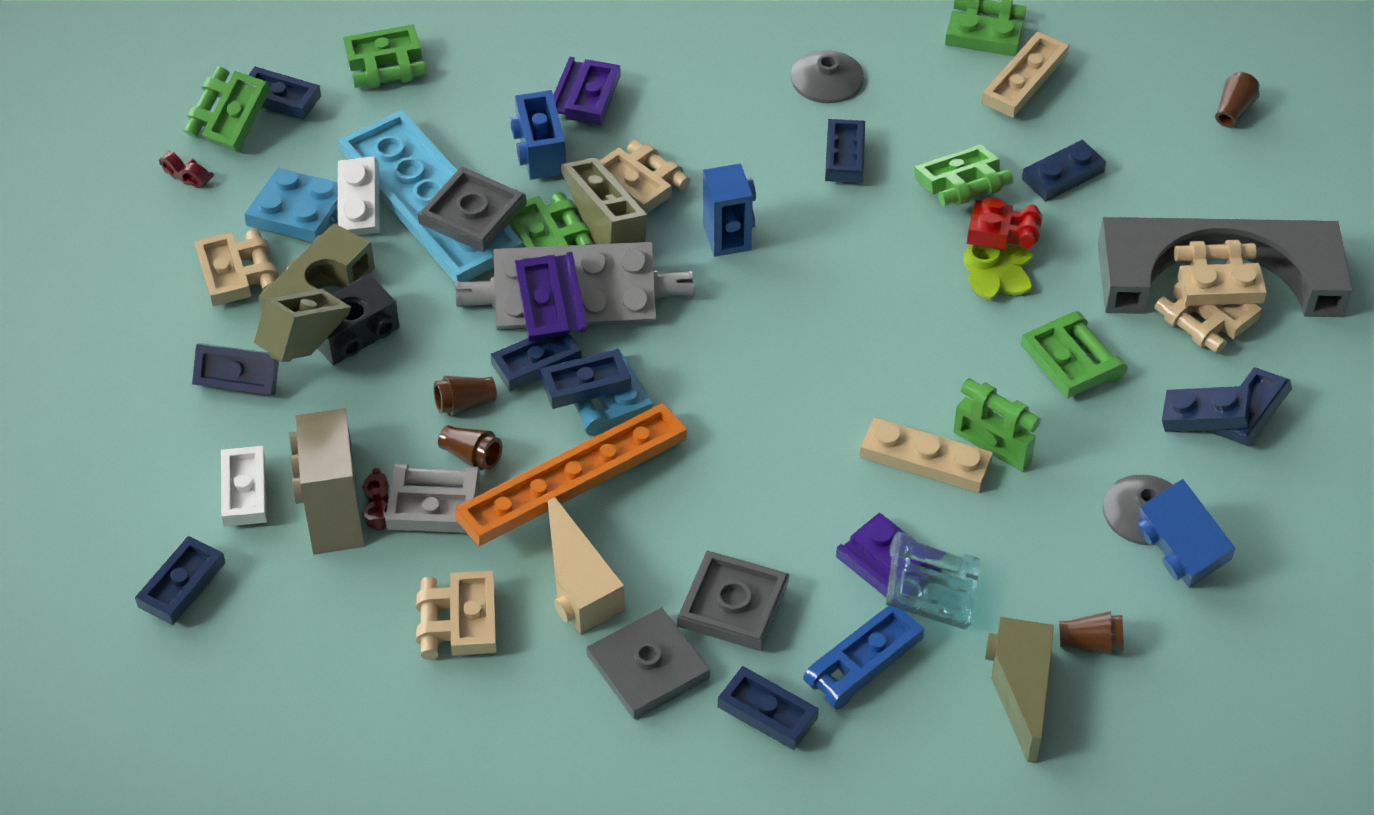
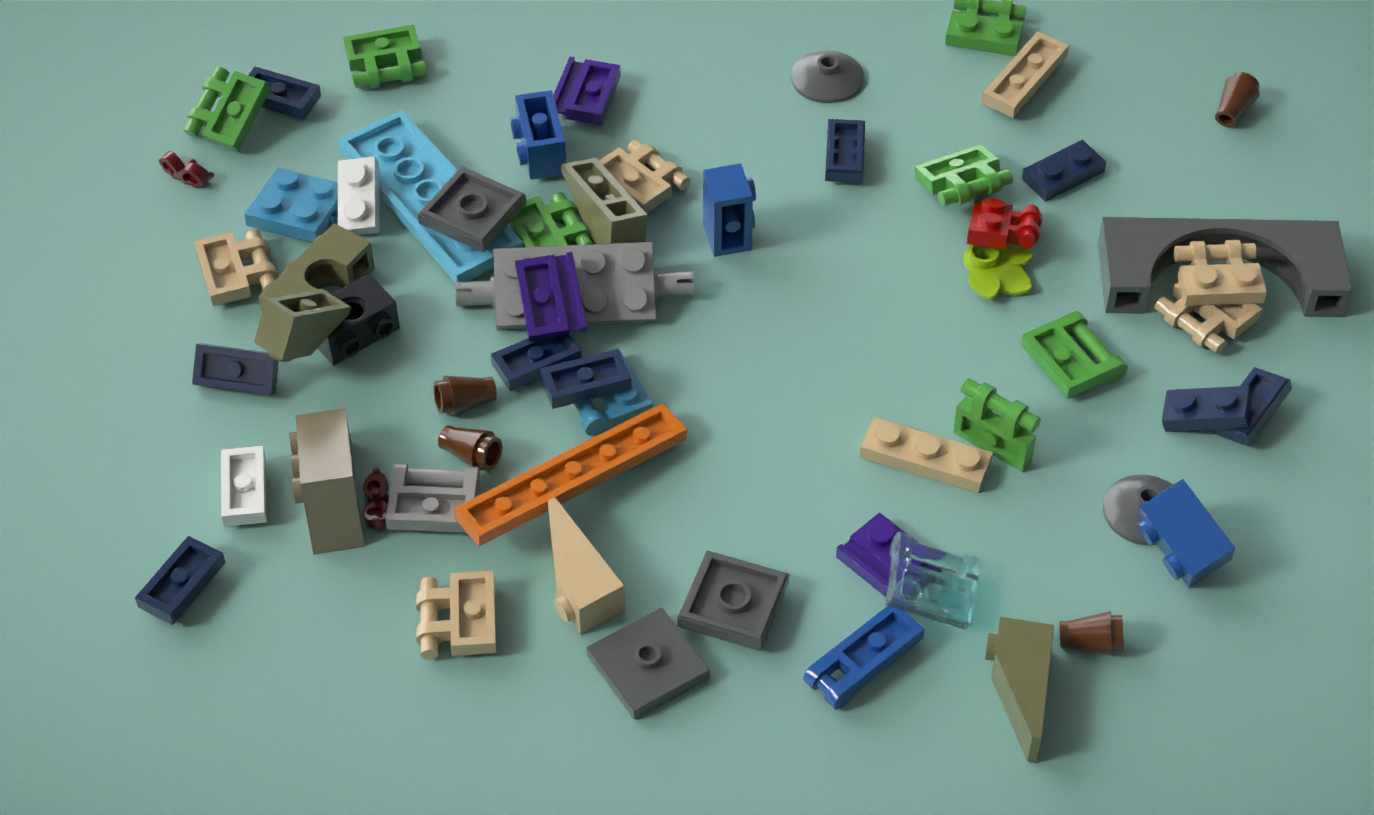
dark blue plate [717,666,819,750] -> none

